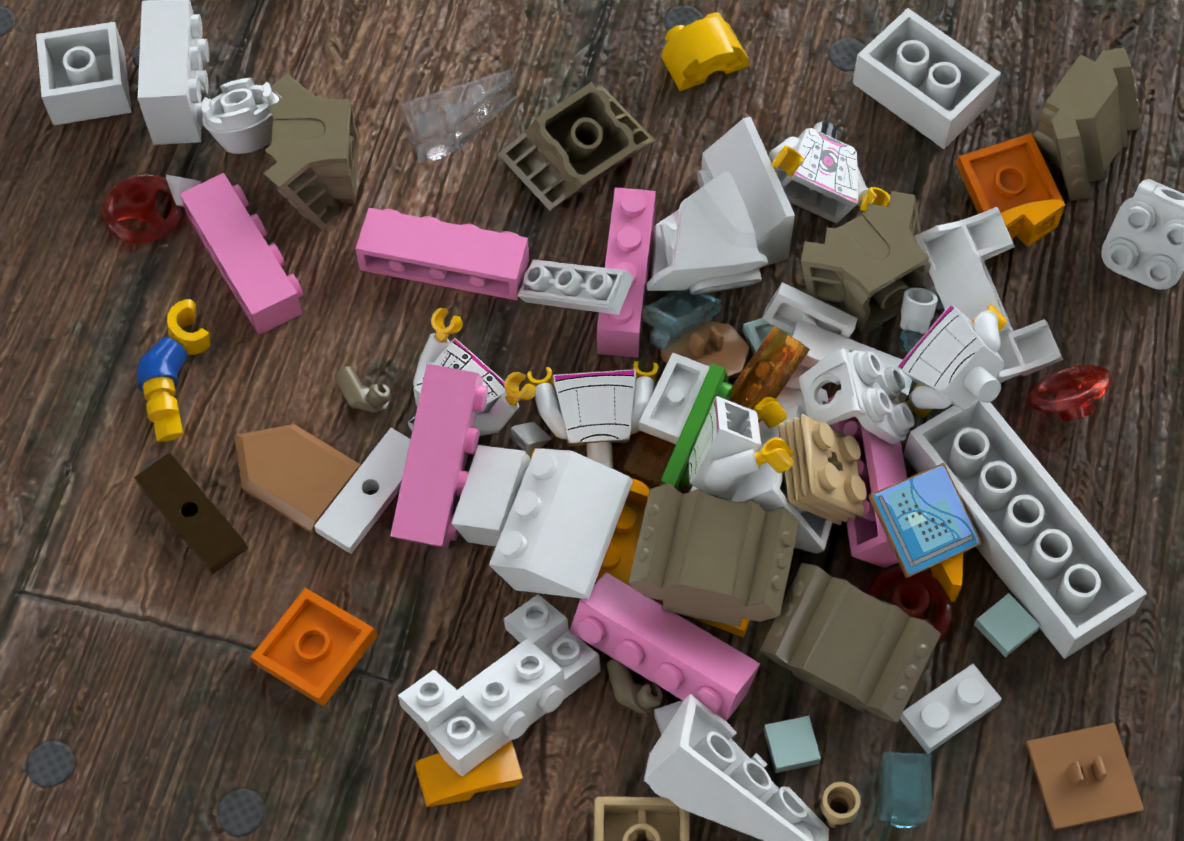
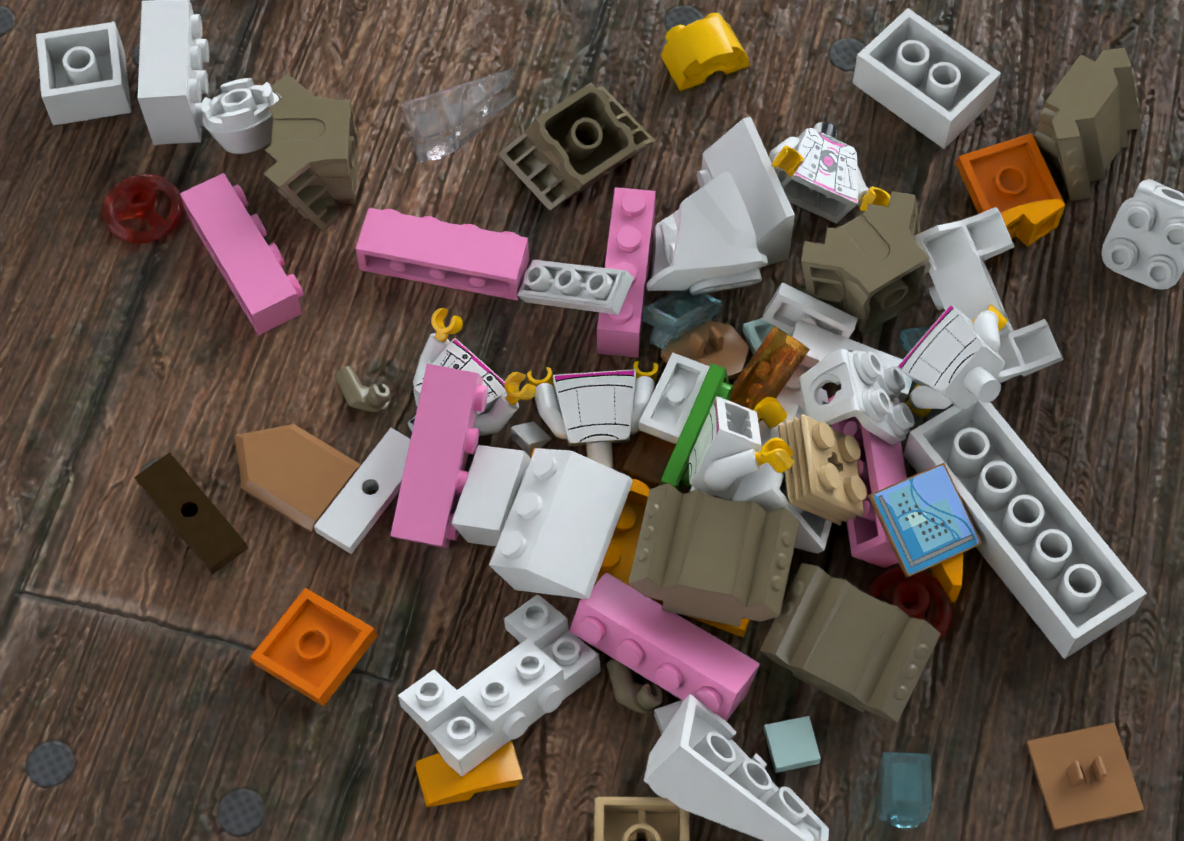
yellow piece [137,299,210,442] -> none
white piece [166,175,201,206] -> none
tan hose [820,782,860,828] -> none
white hose [900,288,938,334] -> none
white plate [900,664,1002,754] -> none
light aqua tile [974,593,1040,658] -> none
clear red piece [1028,365,1112,421] -> none

